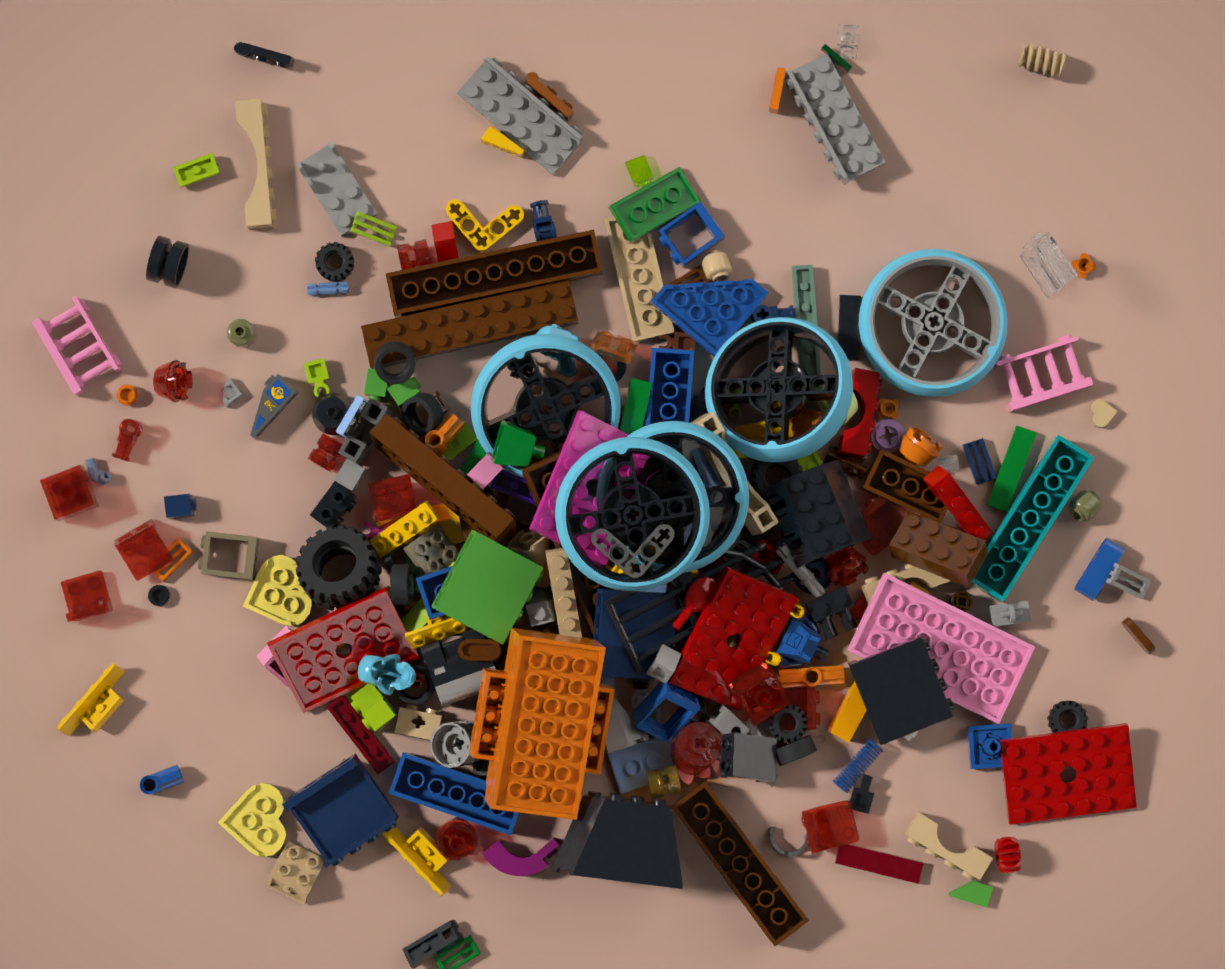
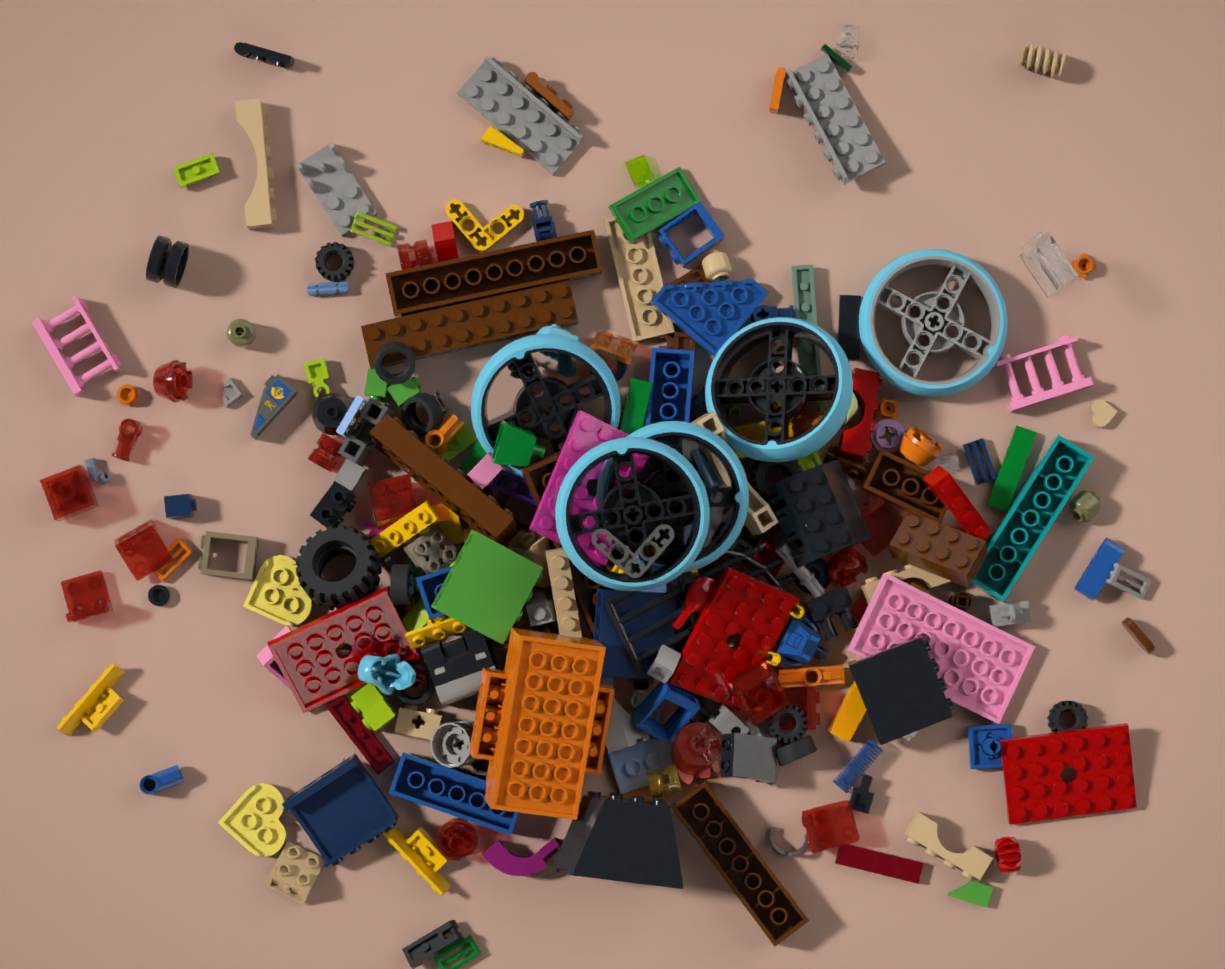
reddish brown tile [458,639,502,661] -> none

